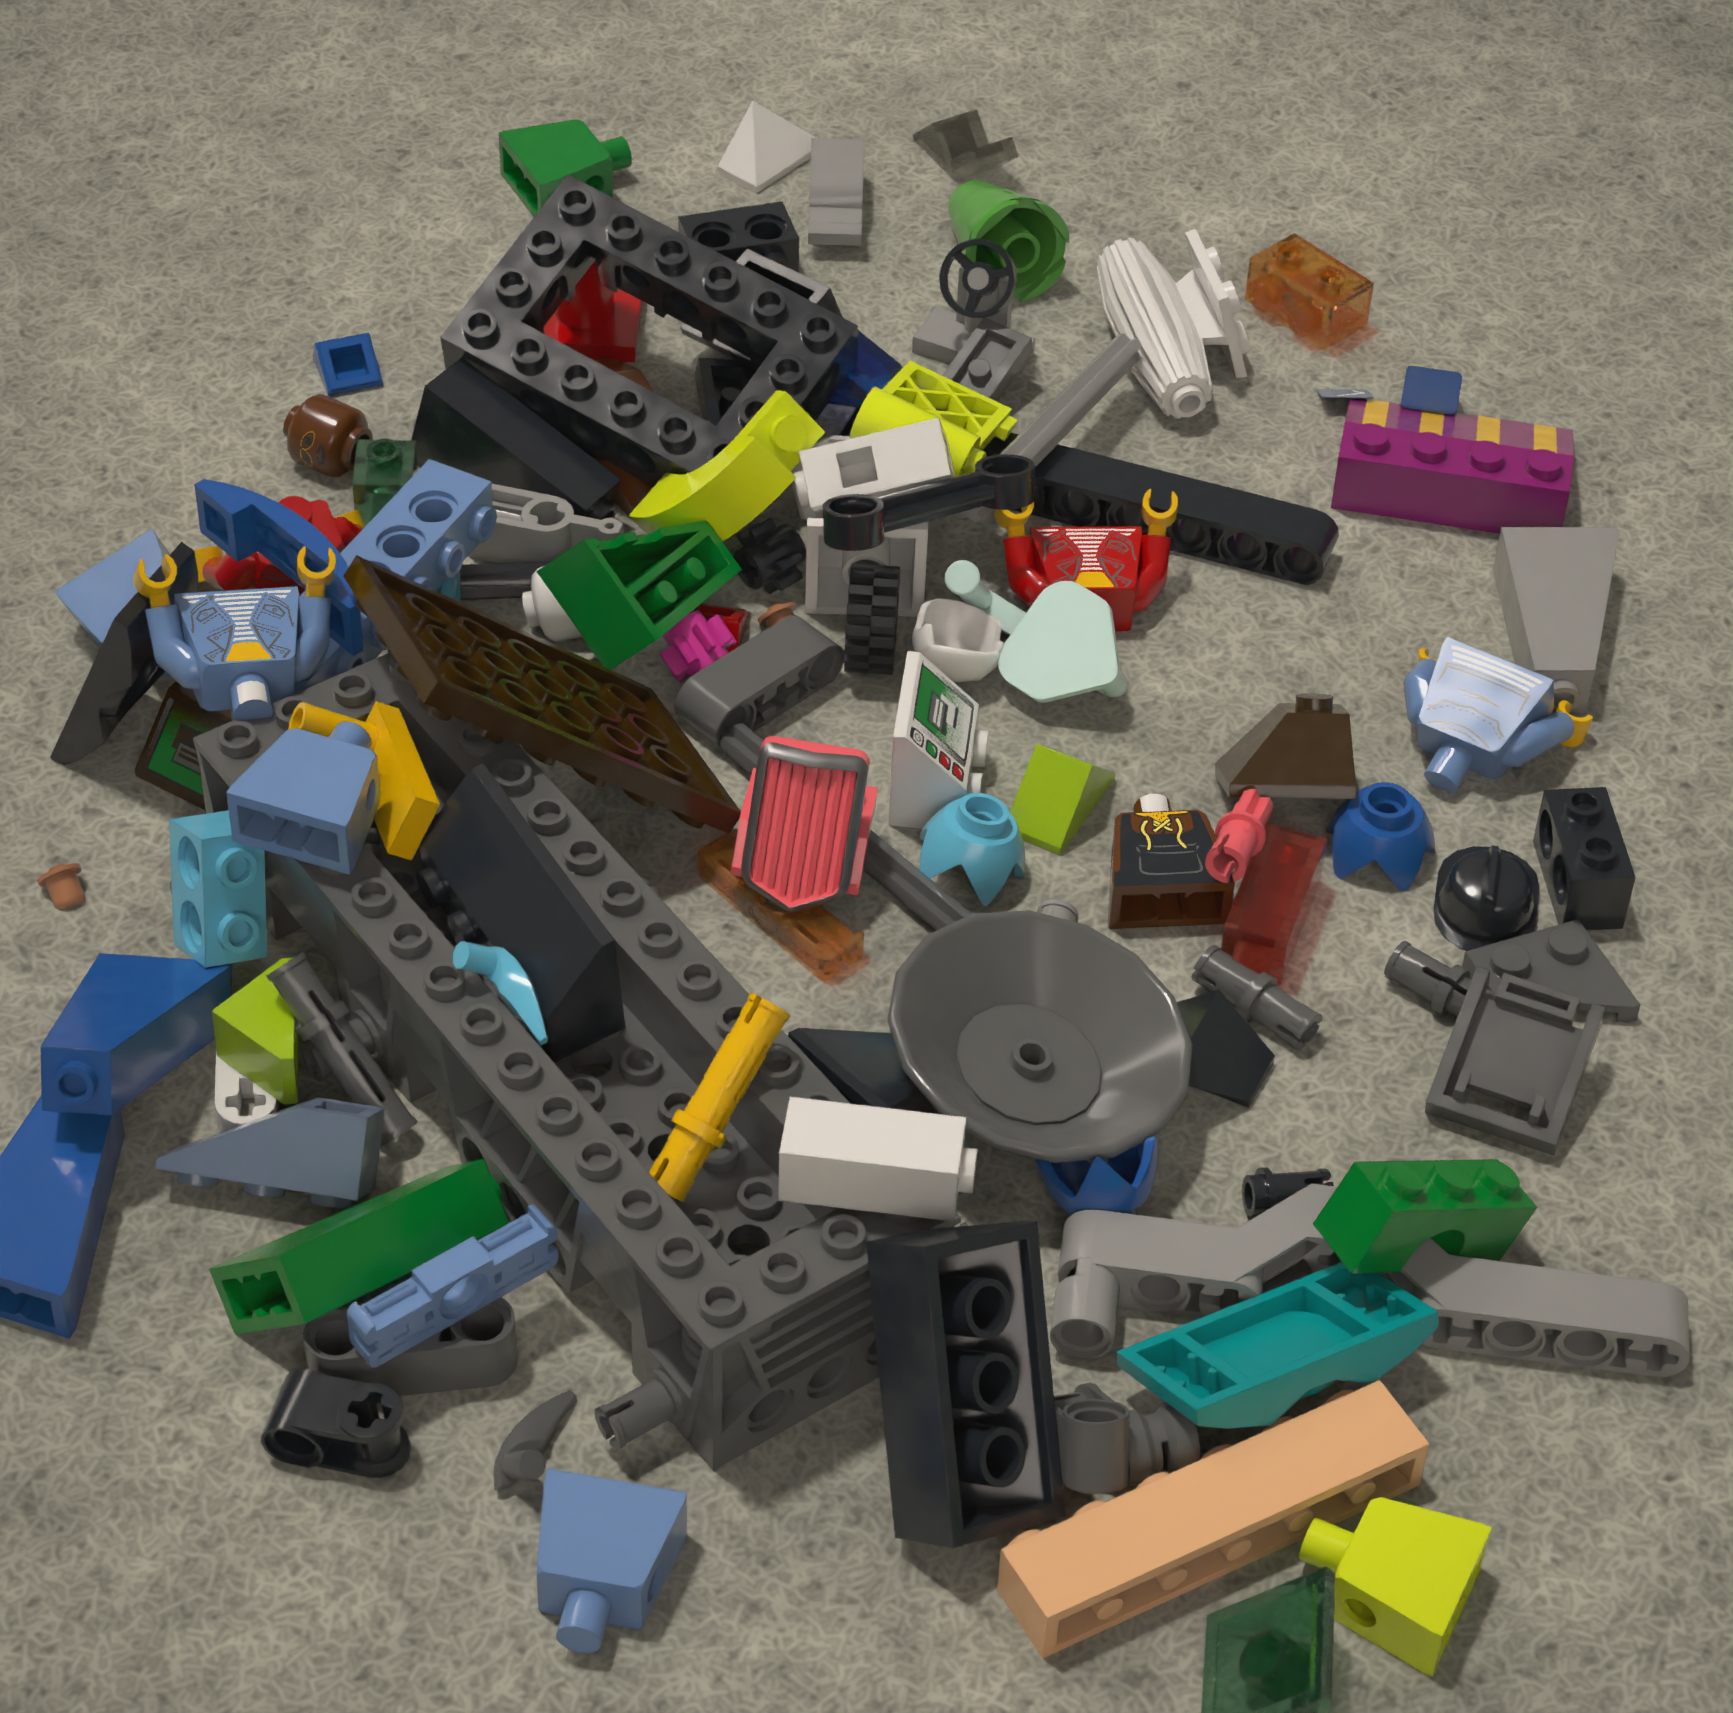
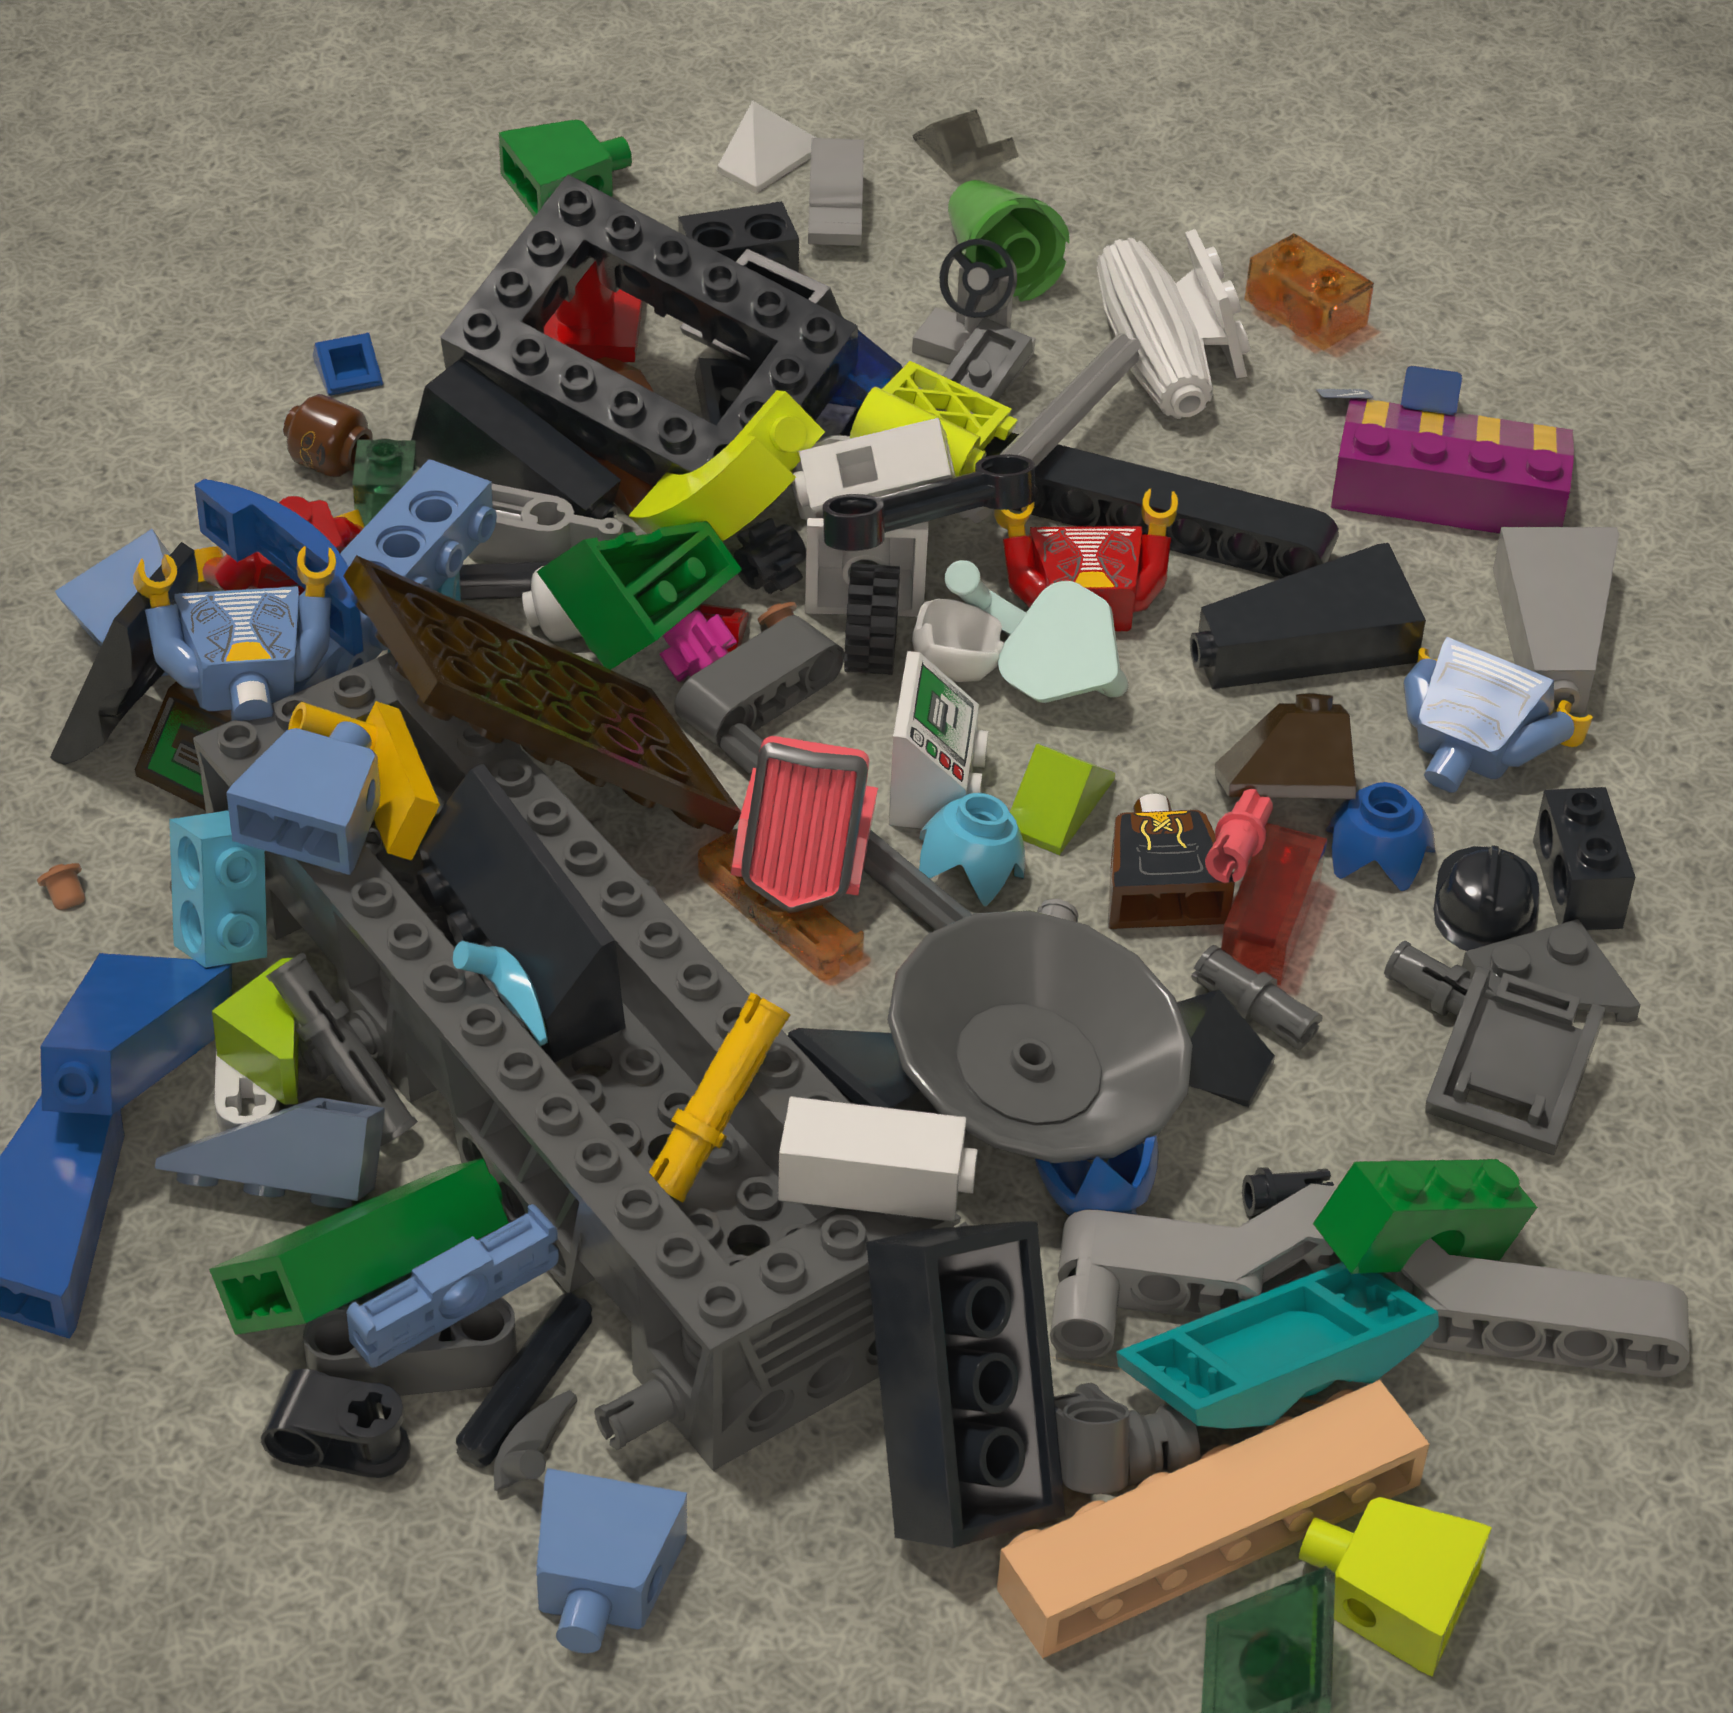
none -> black axle [455,1292,593,1468]
none -> black slope [1190,543,1426,689]

